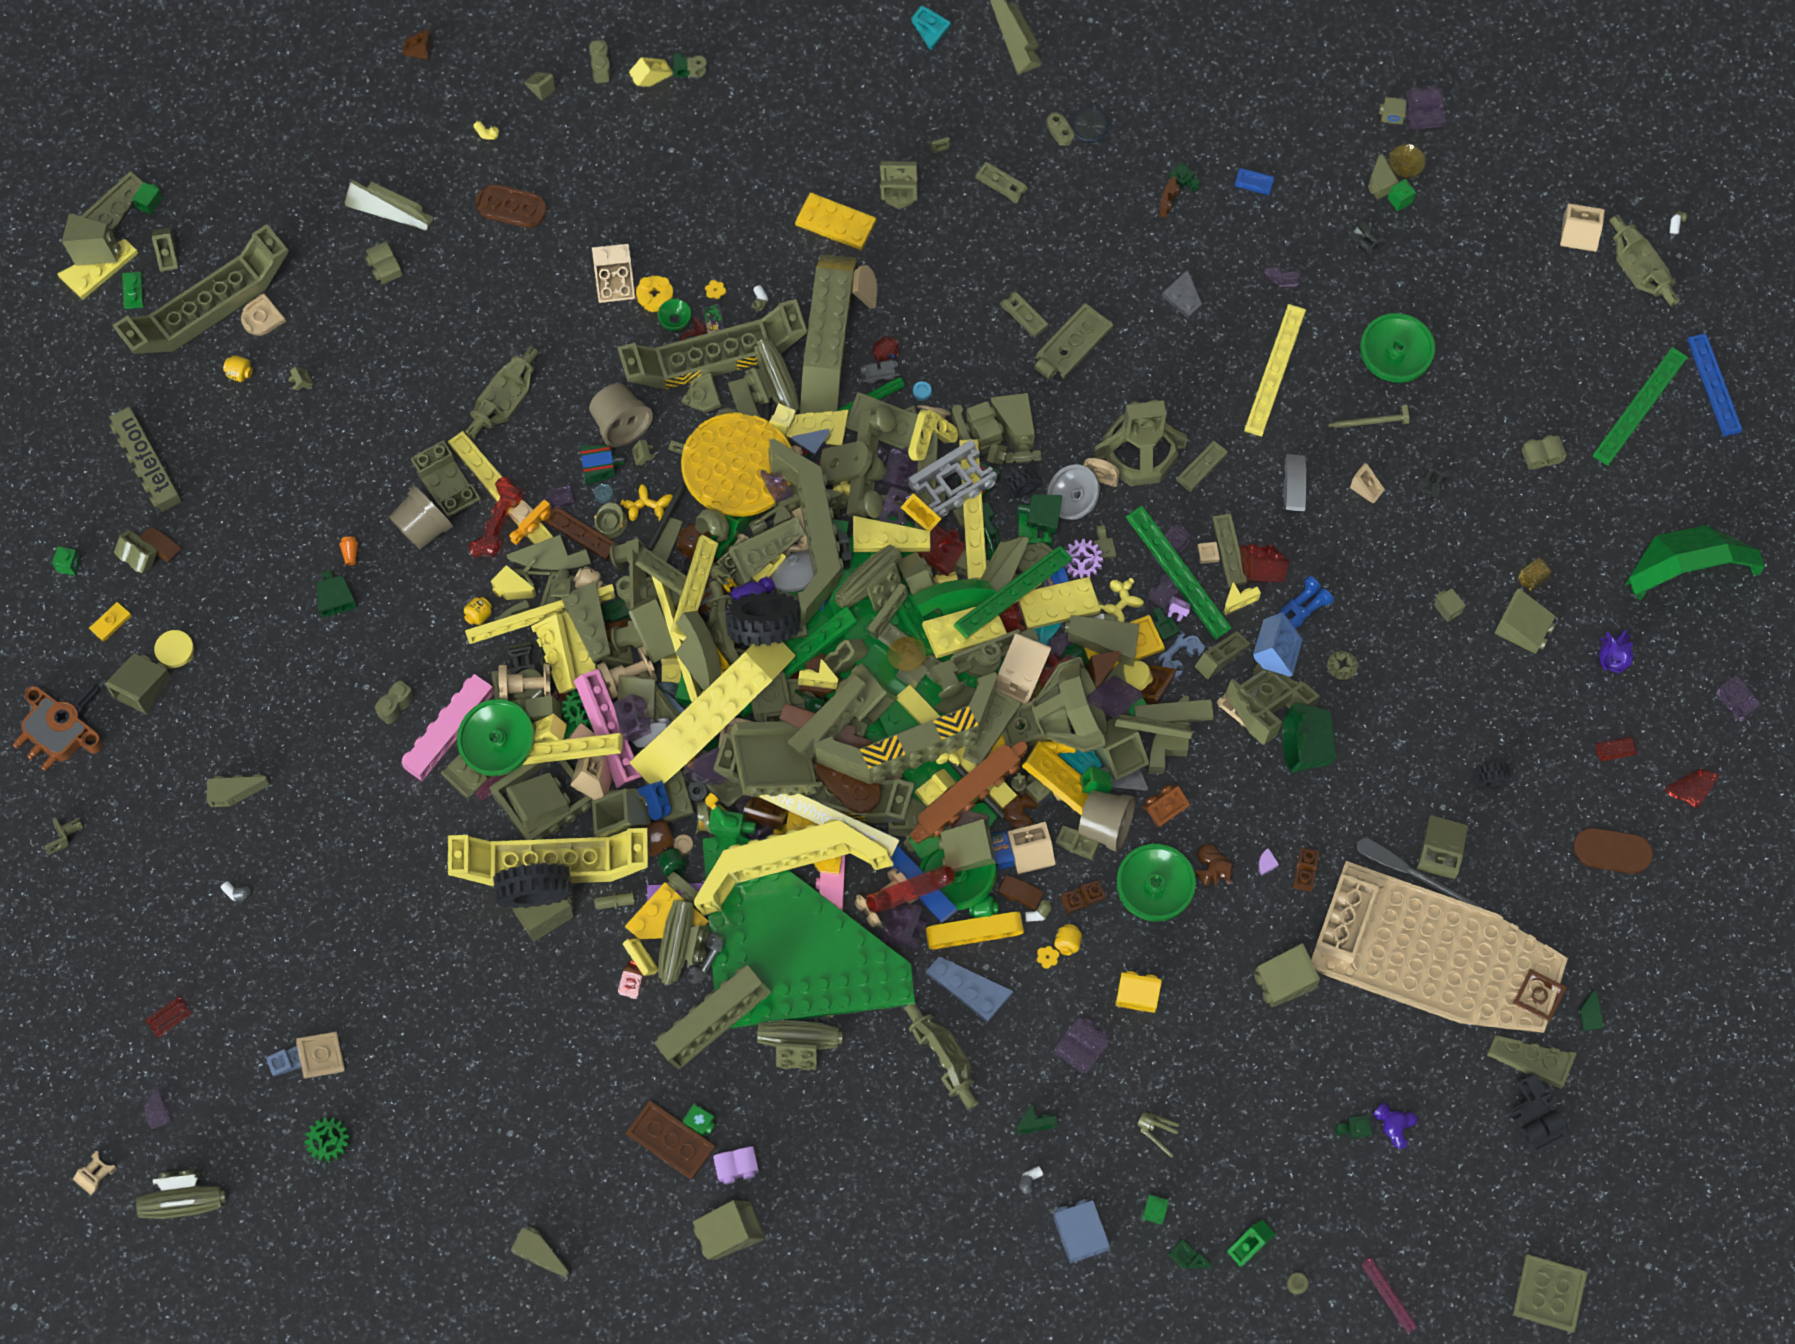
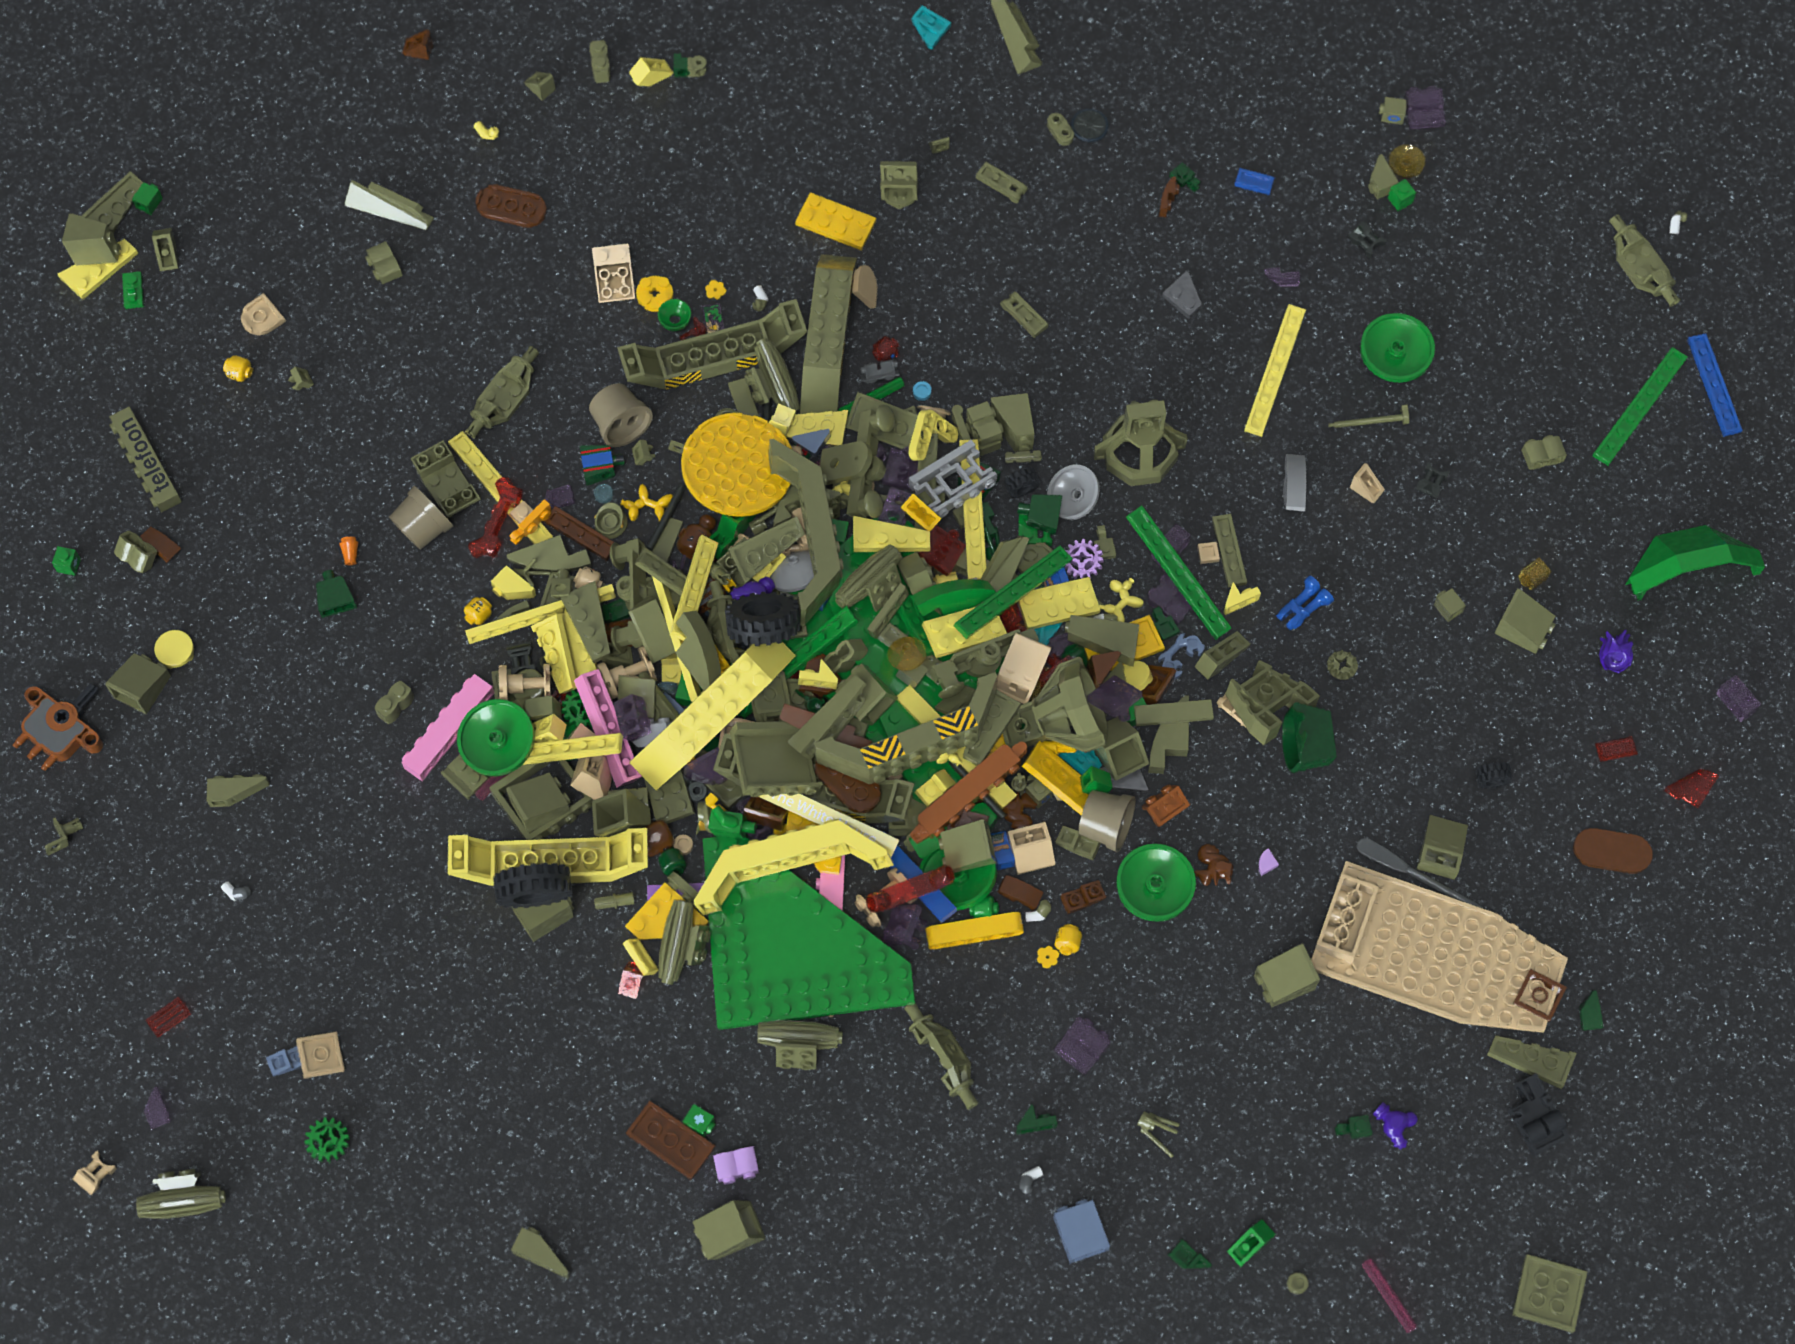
yellow plate [89,602,131,642] -> none
olive slope [112,224,288,354] -> none
blue leg [637,780,671,820] -> none
olive brick [654,965,772,1070] -> none
olive plate [681,373,722,413] -> none
flat silver bar [687,932,723,984] -> none
olive hair [695,509,730,542] -> none
slope [760,470,793,503] -> none
pearl dark grey piece [835,530,852,569] -> none
sand blue wing [926,956,1013,1023] -> none
olive tile [987,443,1012,464] -> none
olive hinge [1034,303,1113,380] -> none
tan tile [1083,458,1120,487] -> none
olive tile [1113,713,1192,739] -> none
yellow slope [1116,971,1162,1013] -> none
green brick [1142,1195,1169,1225] -> none
lavender tile [1168,596,1190,621] -> none
olive plate [1177,441,1228,492] -> none
clear red slope [1240,544,1289,583] -> none
medium blue slope [1253,612,1303,676] -> none
reddish brown slope [1293,847,1320,892] -> none
tan slope [1560,204,1604,252] -> none

